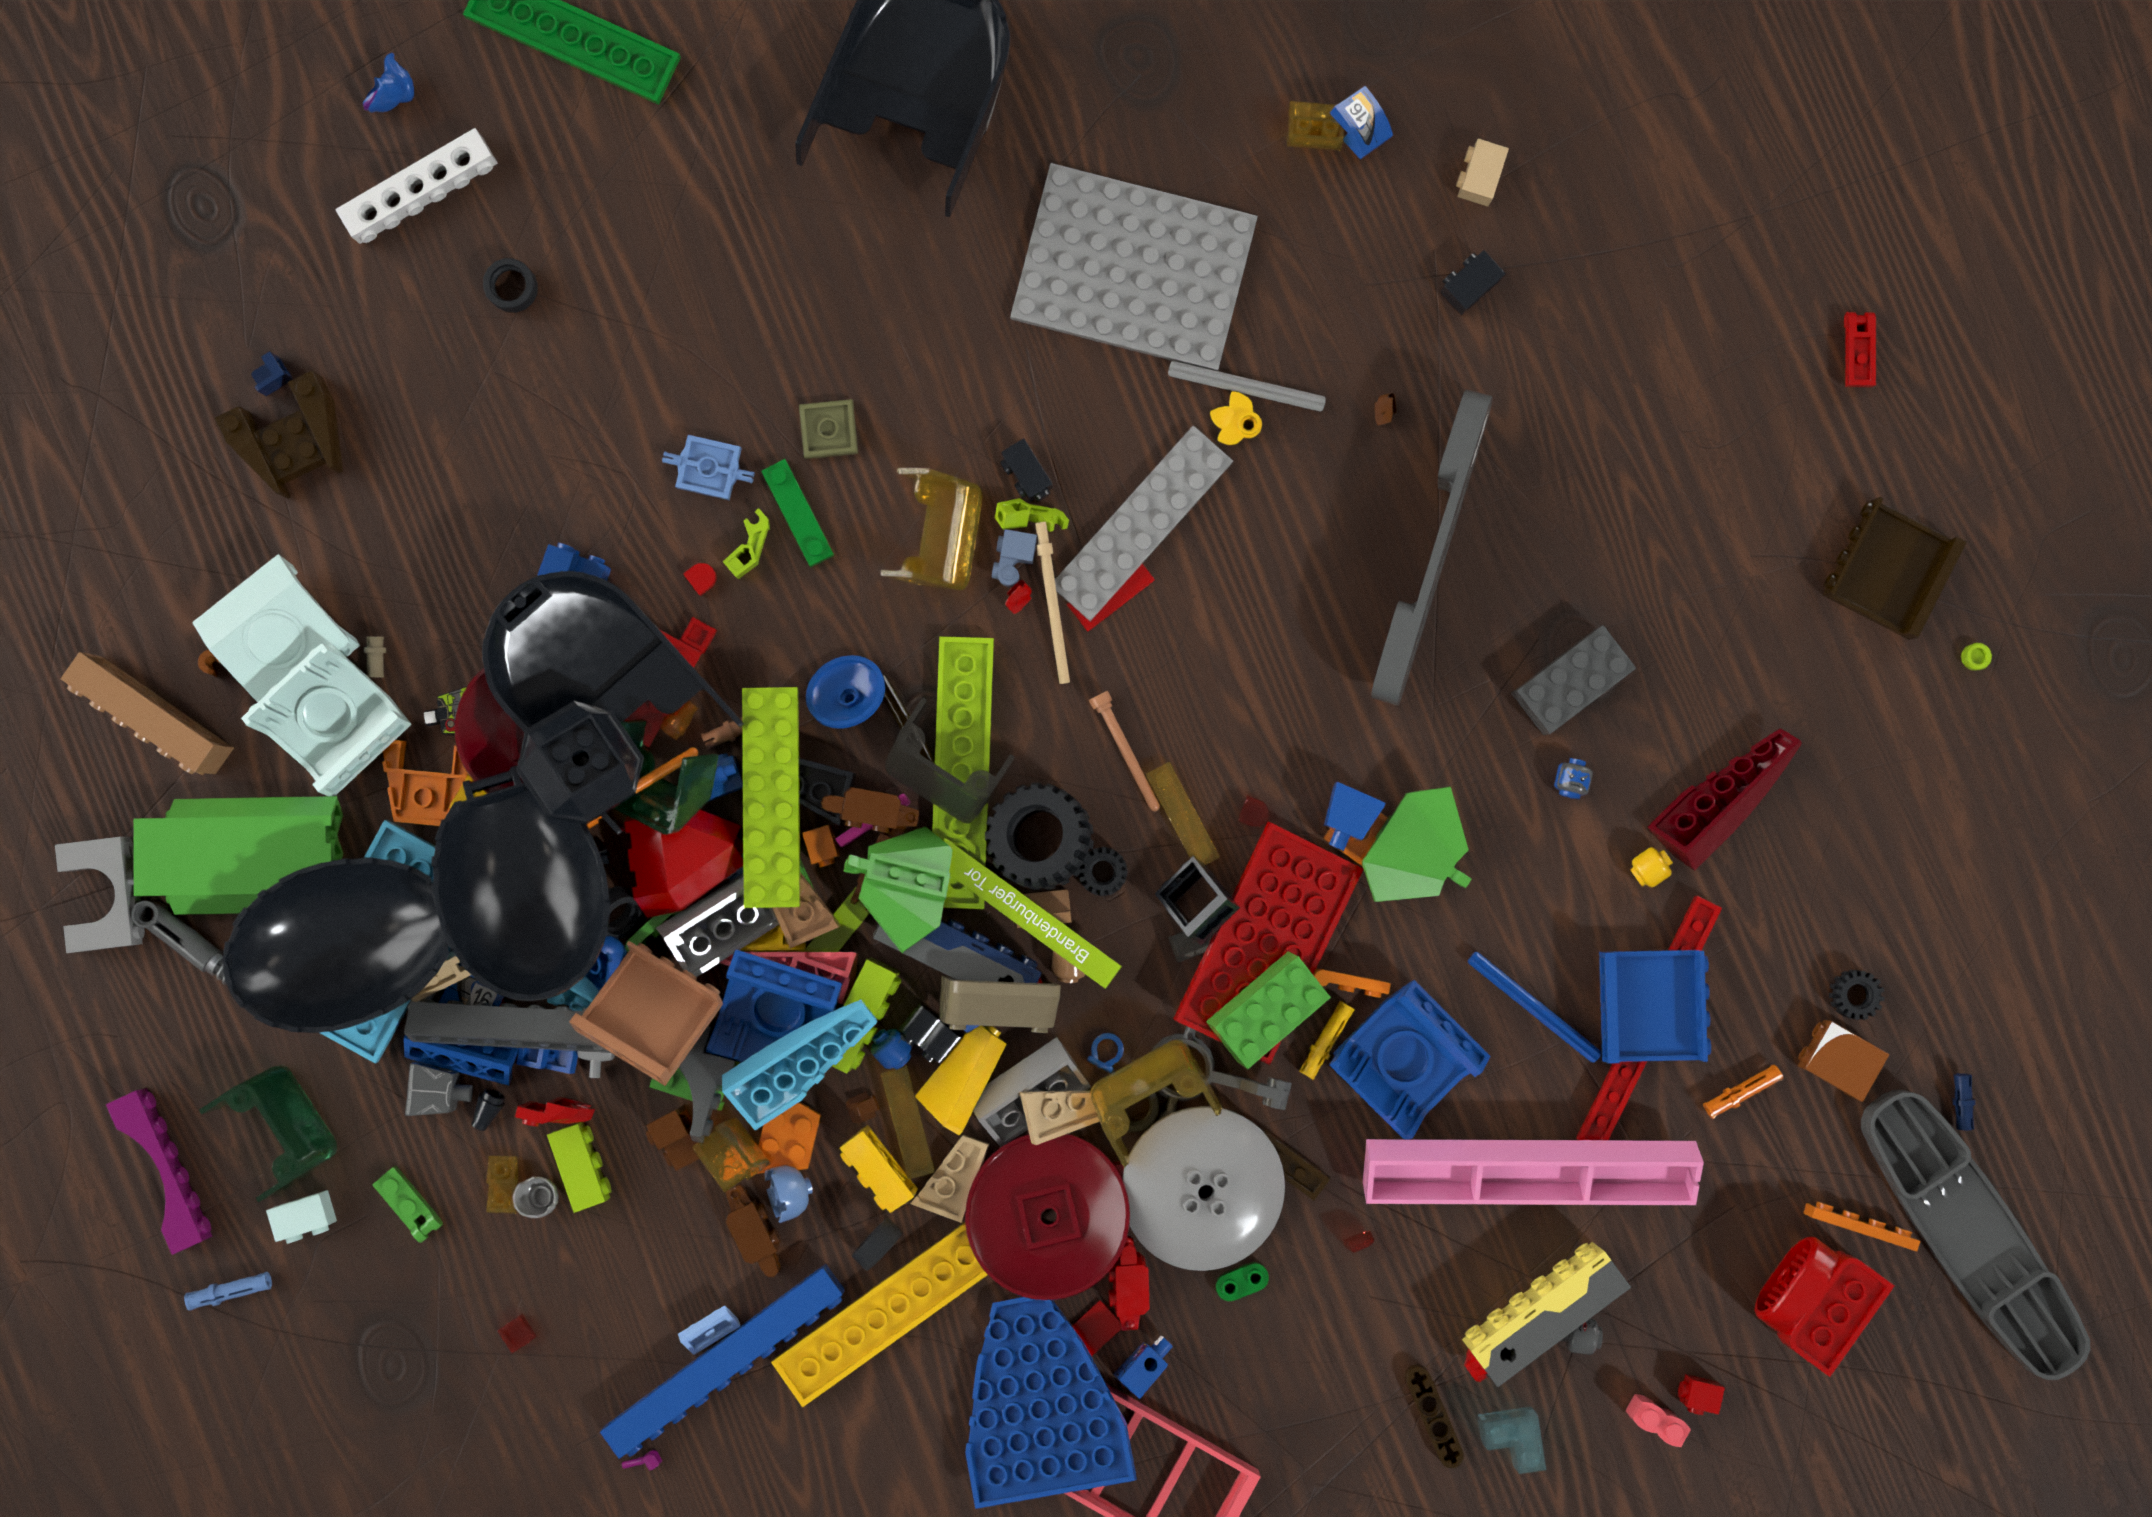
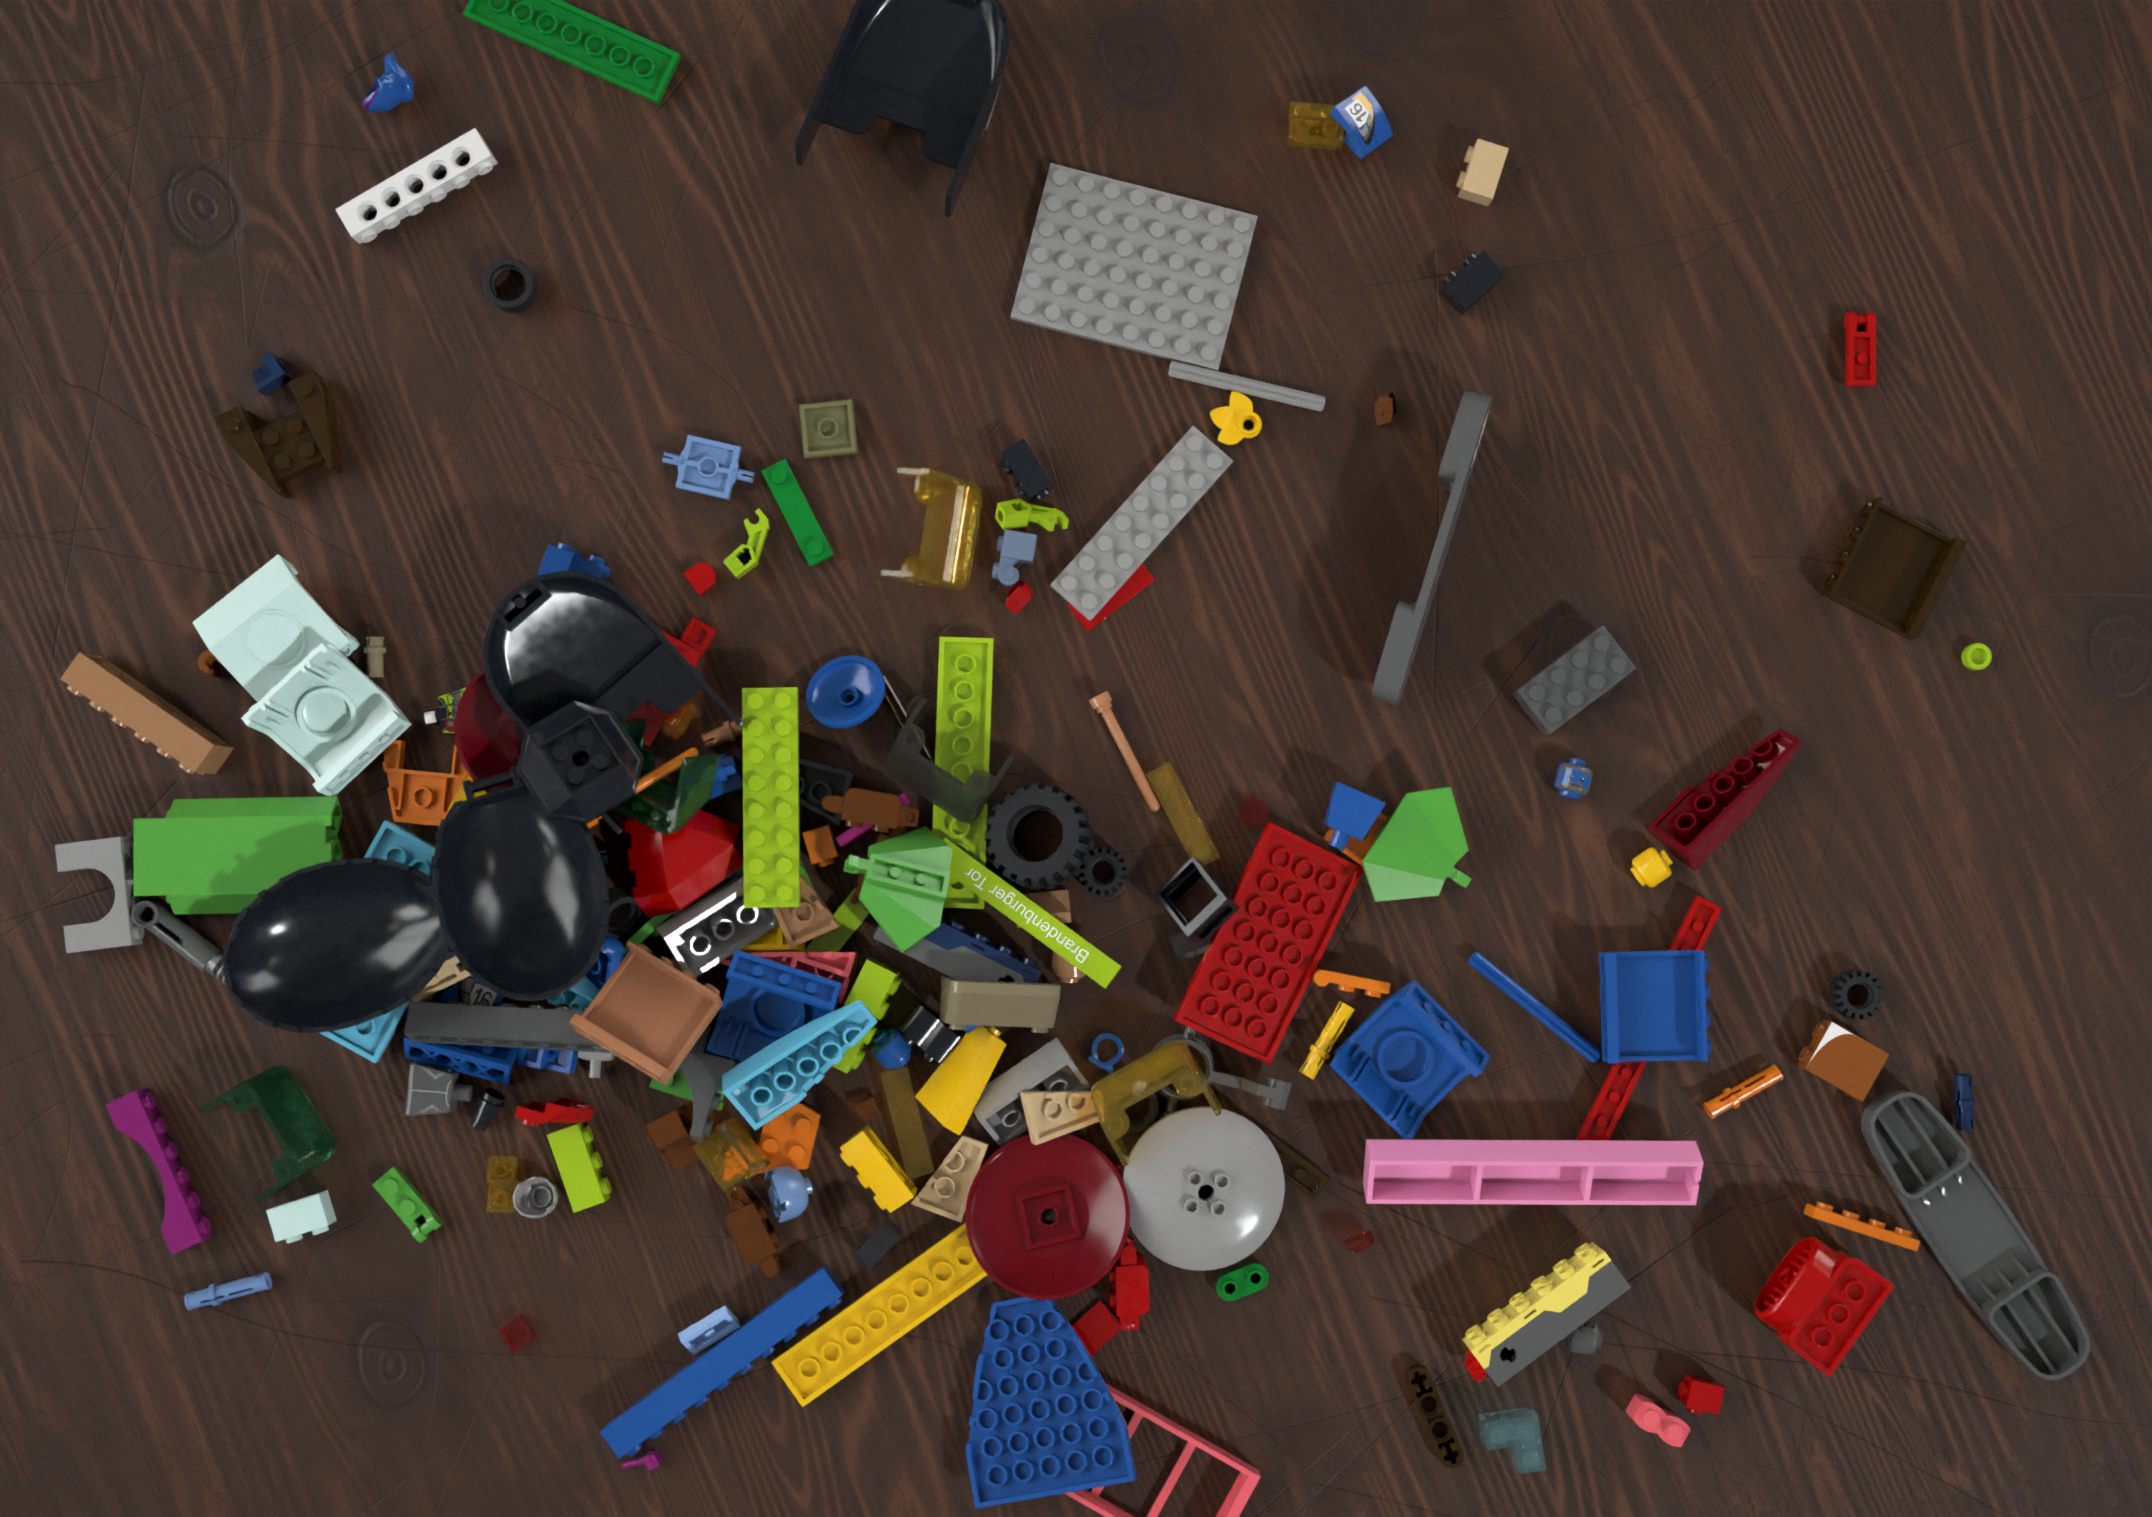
tan bar [1035,522,1070,684] -> none
blue torso [1113,1336,1173,1399] -> none
bright green brick [1206,951,1331,1069] -> none

